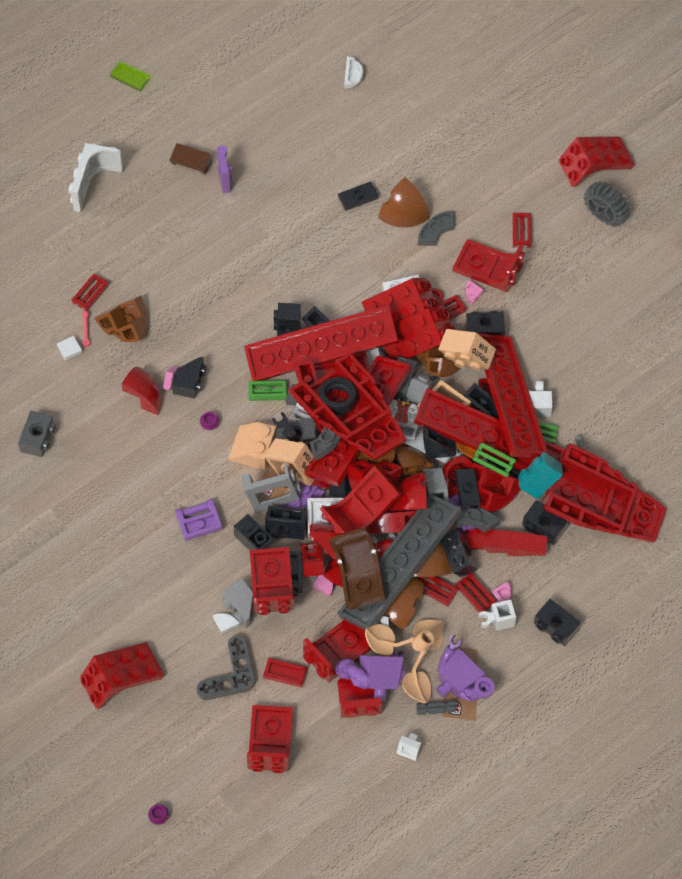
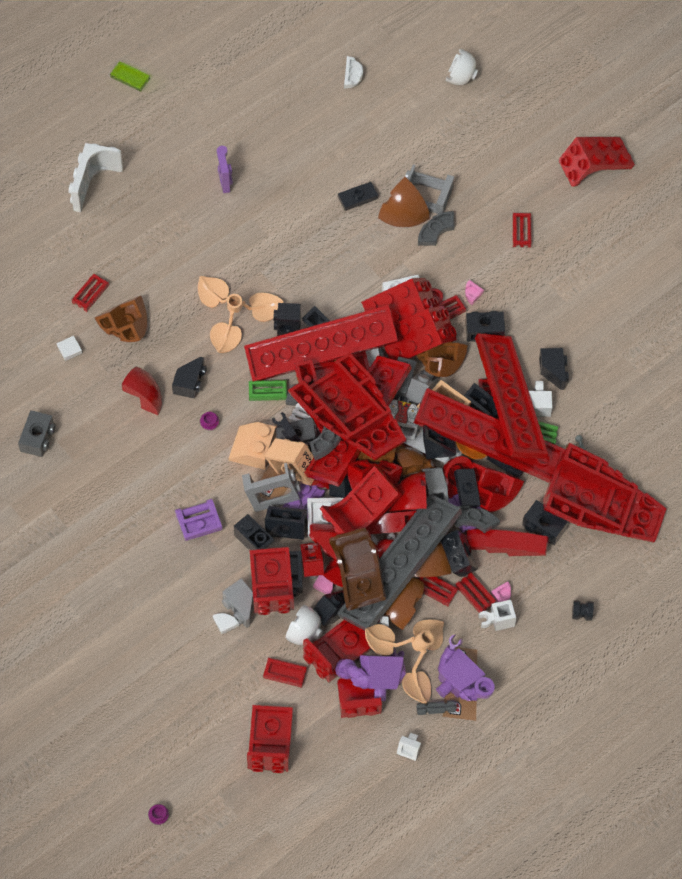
red bracket [80,642,164,709] -> none
coral hinge [82,311,90,347] -> none
bright pink tile [163,366,178,390] -> none
reddish brown hinge [169,143,212,175] -> none
dark grey beam [197,635,254,700] -> none
black tyre [319,377,356,415] -> none
light nougat brick [438,329,496,371] -> none
red bracket [452,239,525,292] -> none
bright green tile [472,442,516,477] -> none
teal brick [518,452,563,499] -> none
black brick [534,599,581,646] -> none
dark grey gear [583,181,630,227] -> none
none -> light nougat plant [198,276,283,353]
none -> white cylinder [286,605,323,645]
none -> black slope [313,590,345,626]
none -> light grey panel [405,164,454,214]
none -> white cylinder [446,49,478,85]
none -> black slope [539,348,569,390]
none -> black wheel [572,600,594,621]

